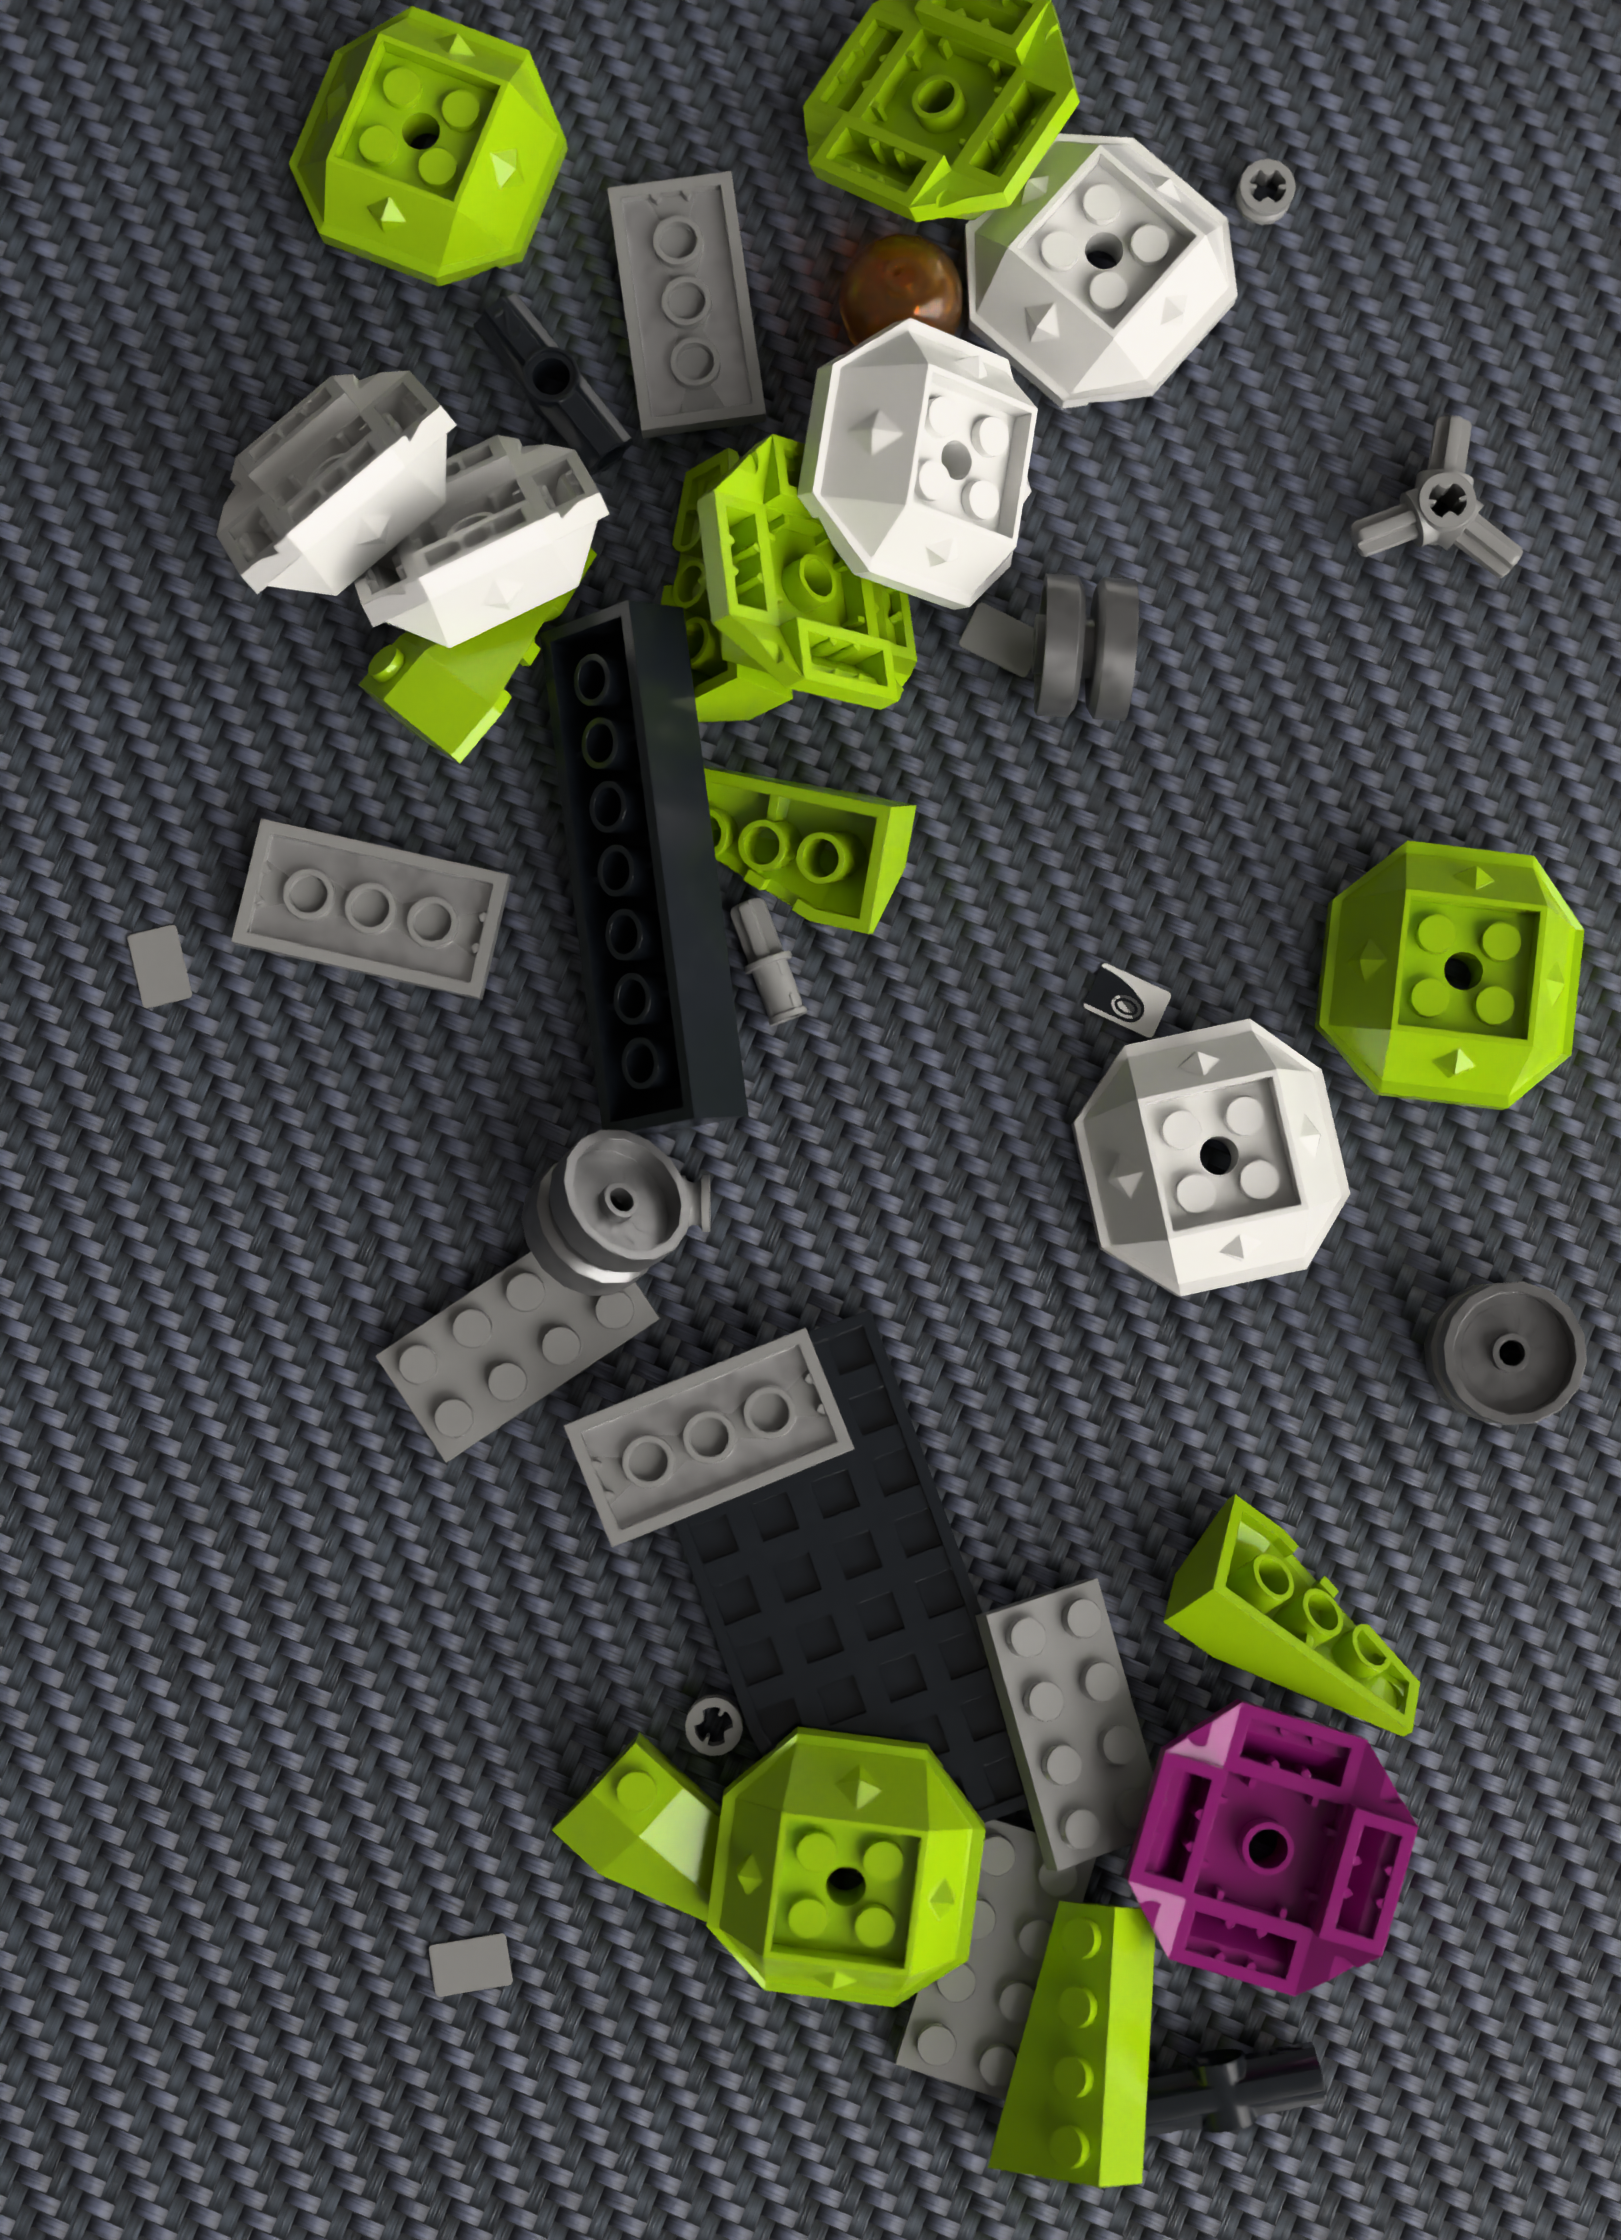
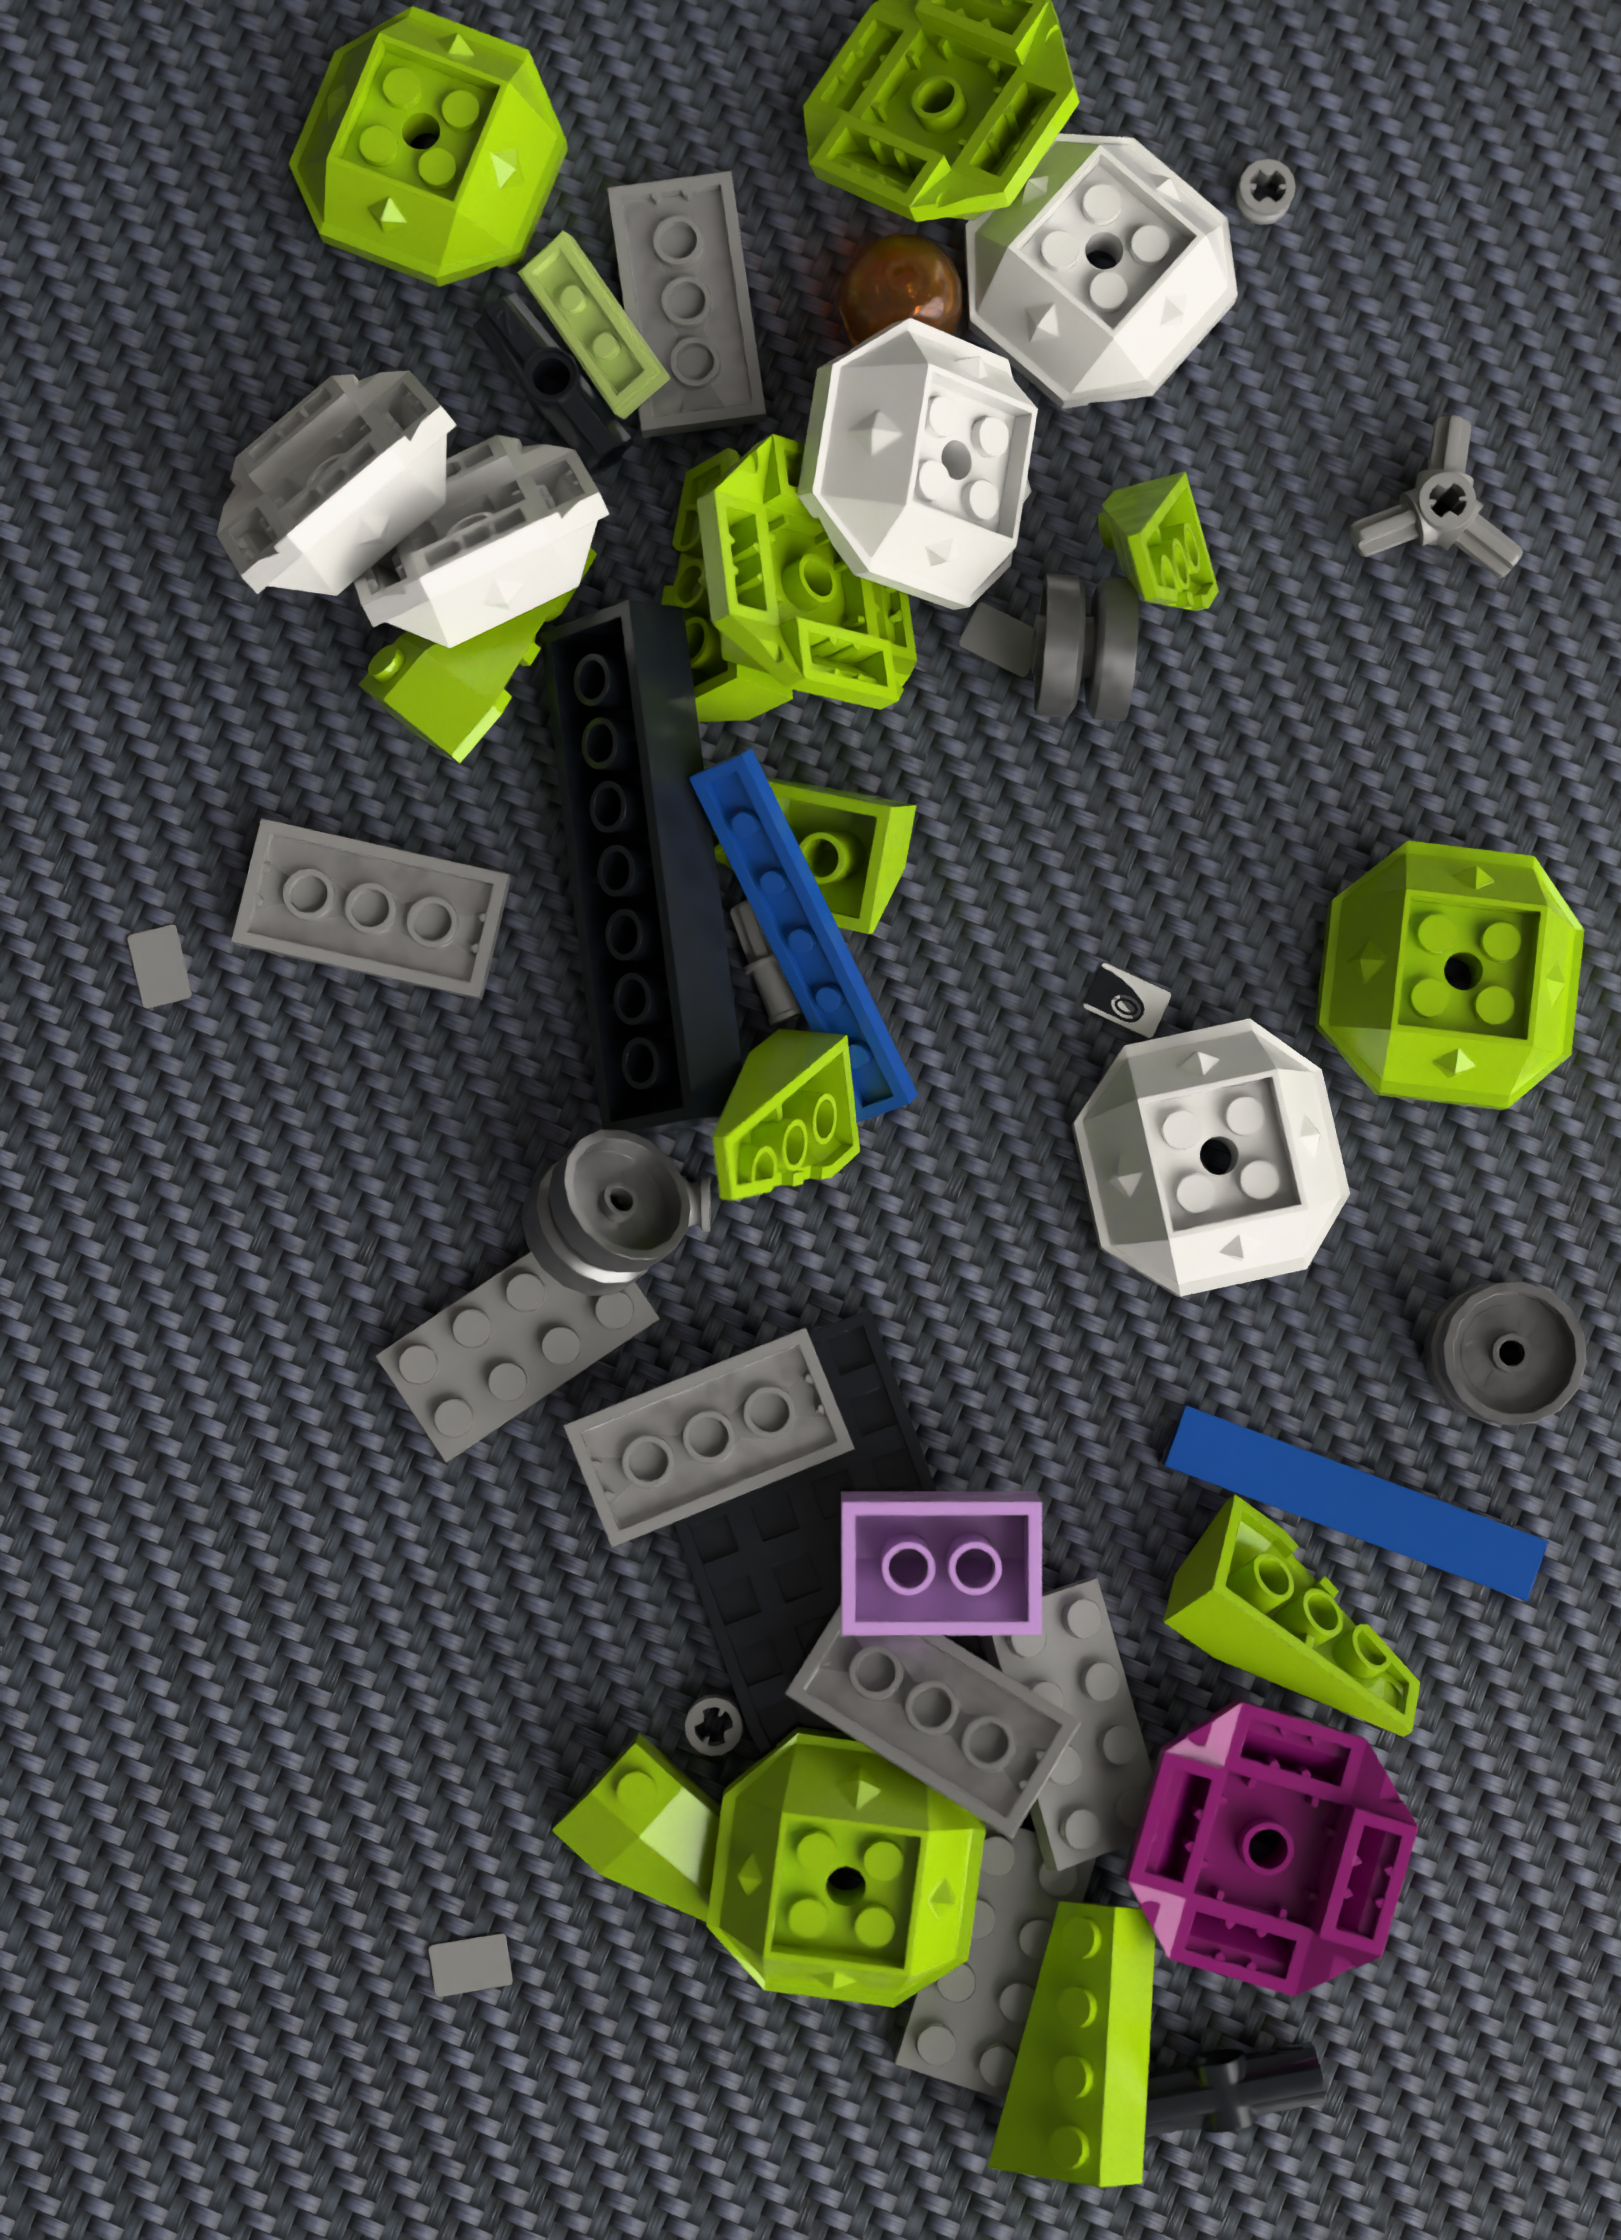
none -> yellowish green tile [518,231,671,419]
none -> blue plate [689,748,918,1123]
none -> lime wedge [712,1029,860,1200]
none -> piece [785,1605,1081,1839]
none -> lavender slope [841,1491,1042,1635]
none -> lime wedge [1098,471,1219,611]
none -> blue tile [1162,1405,1549,1602]

